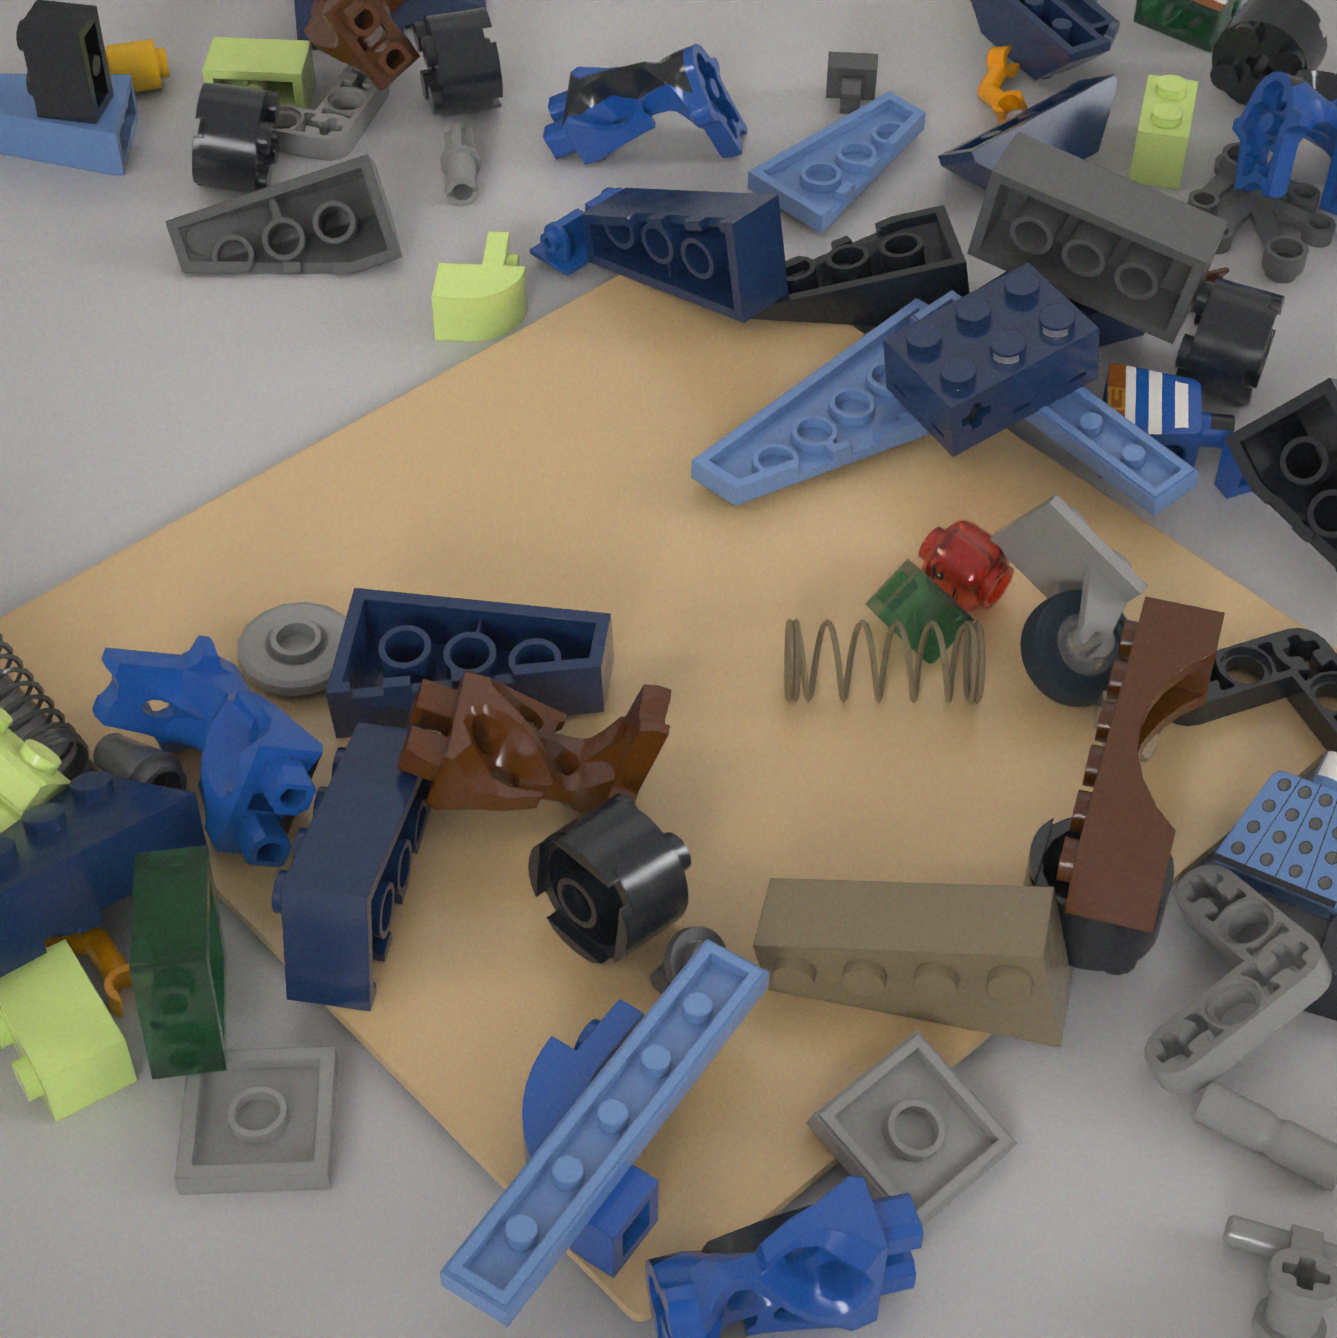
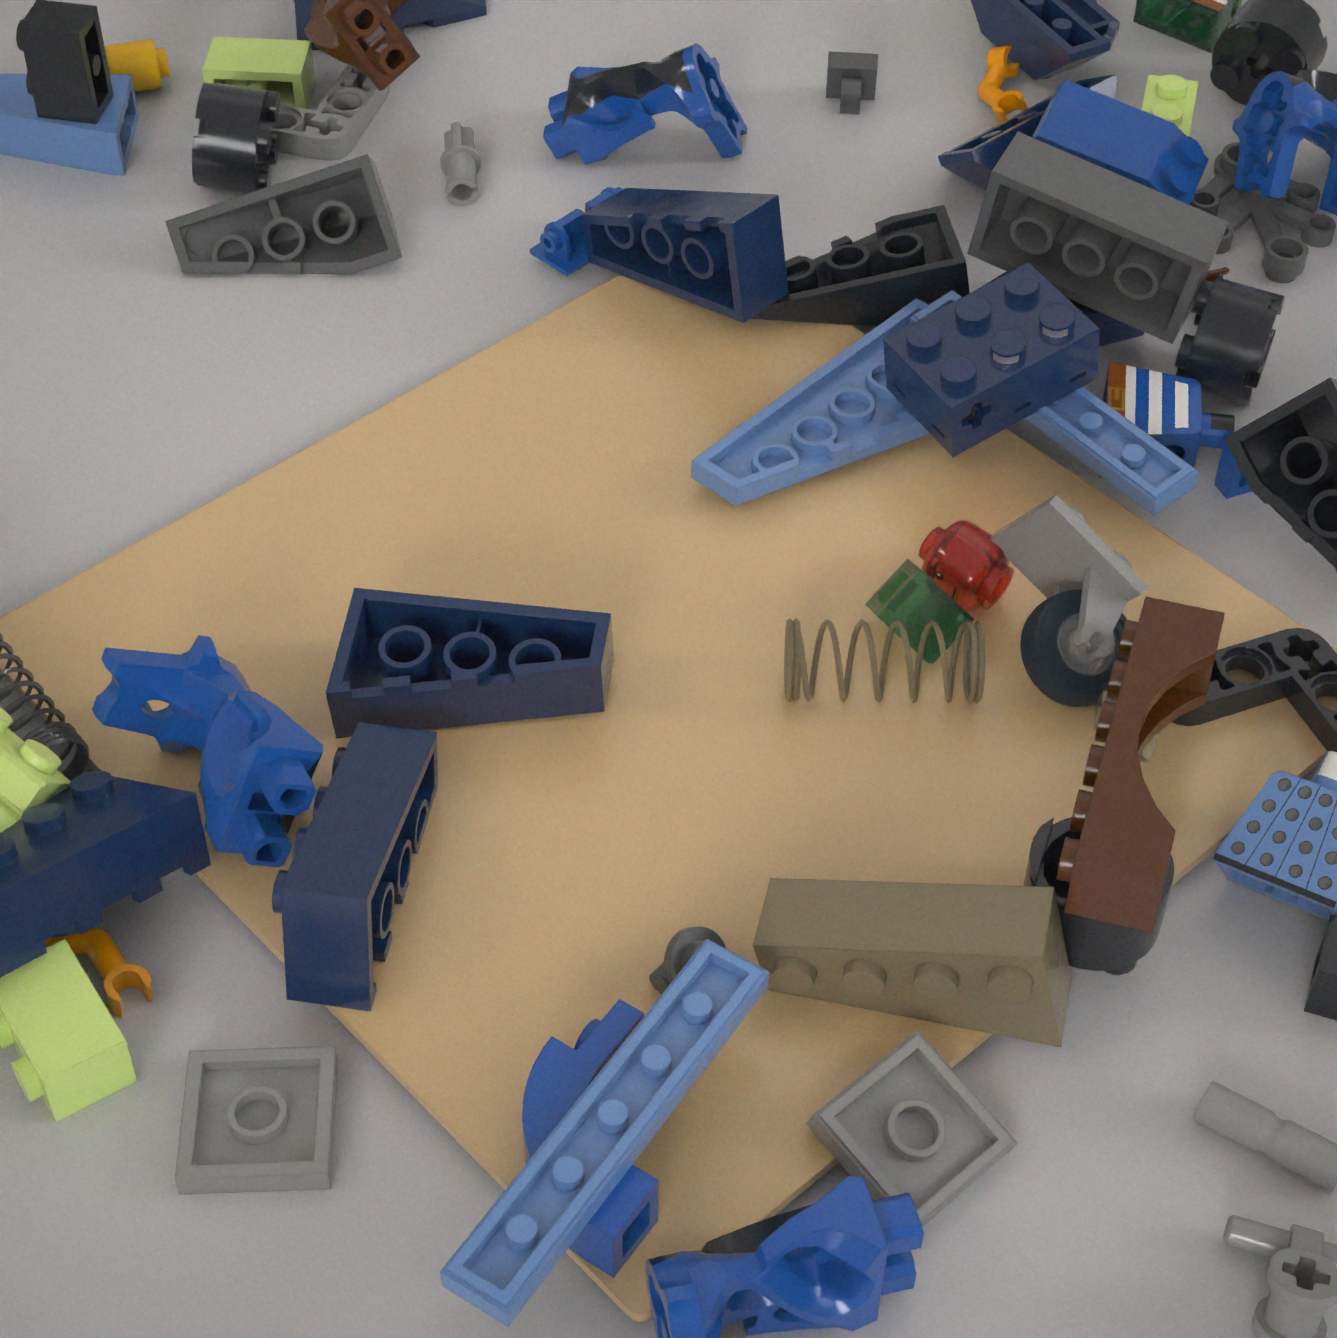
dark grey cone [93,733,187,790] -> none
clear green window [129,845,227,1080] -> none
light grey wheel [237,602,346,696] -> none
reddish brown hips [396,670,671,815] -> none
black brick [413,7,503,118] -> none
yellowish green brick [431,231,528,342] -> none
black brick [528,793,691,964] -> none
medium blue wing [748,92,926,234] -> none
light grey beam [1144,864,1332,1095] -> none
none -> blue slope [1032,80,1209,205]

